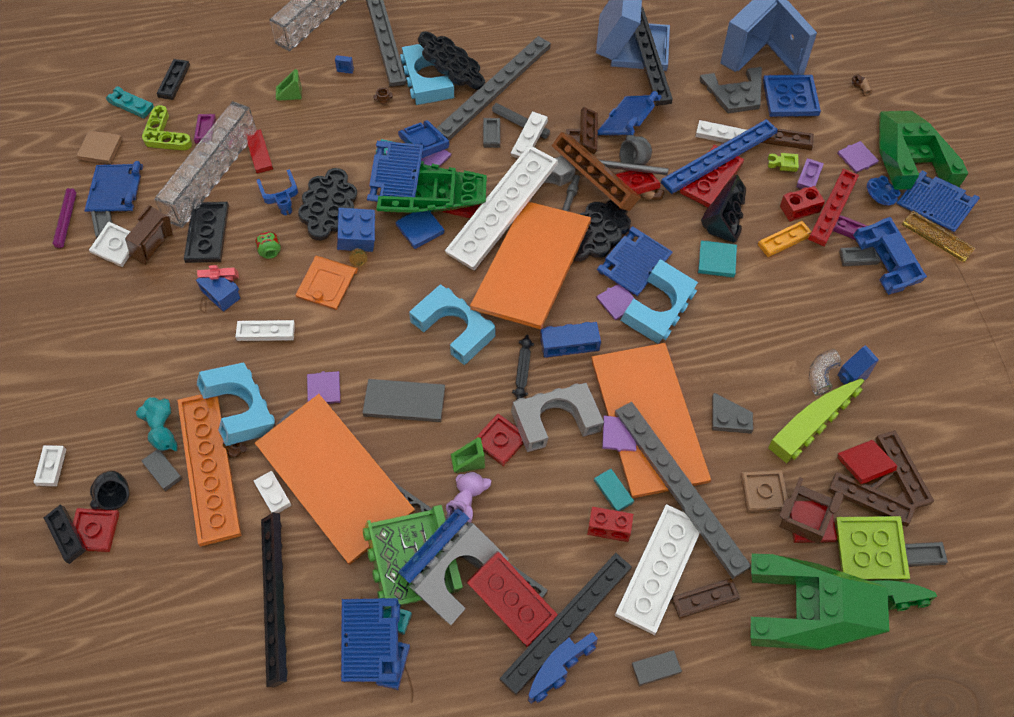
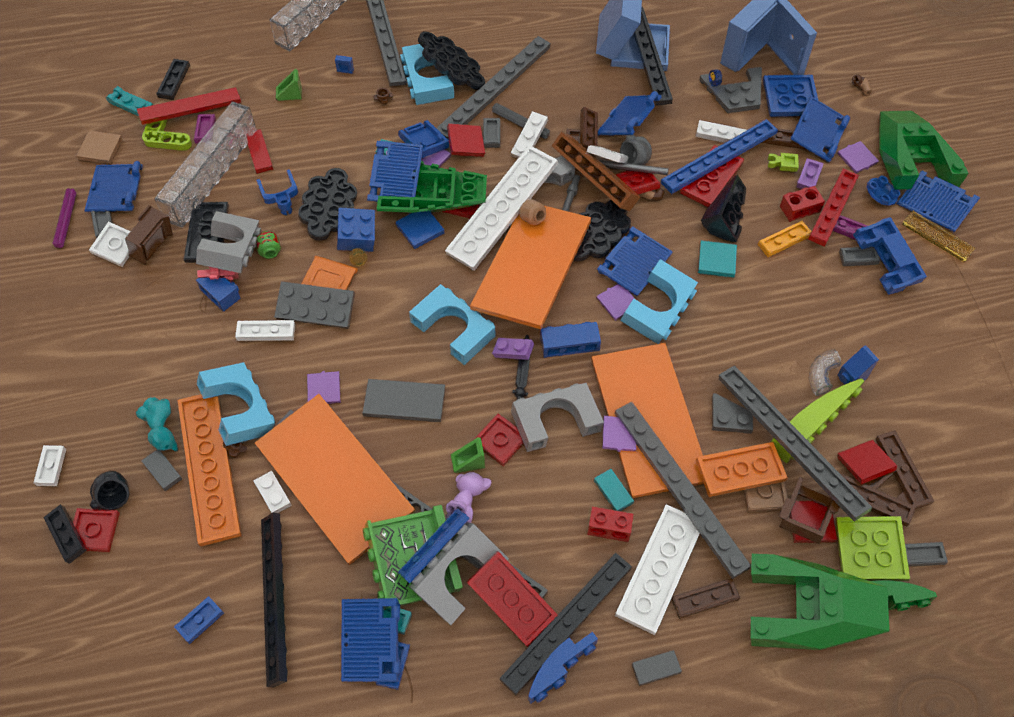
none -> red tile [137,87,241,125]
none -> blue plate [174,596,224,644]
none -> light grey arch [196,211,261,273]
none -> dark grey plate [274,281,355,329]
none -> red tile [447,124,485,157]
none -> medium lavender plate [492,338,534,360]
none -> medium nougat head [520,199,546,225]
none -> white tile [587,145,629,163]
none -> orange plate [695,442,788,497]
none -> clear blue tile [709,69,722,87]
none -> dark grey plate [719,365,872,522]
none -> blue window [791,96,850,162]

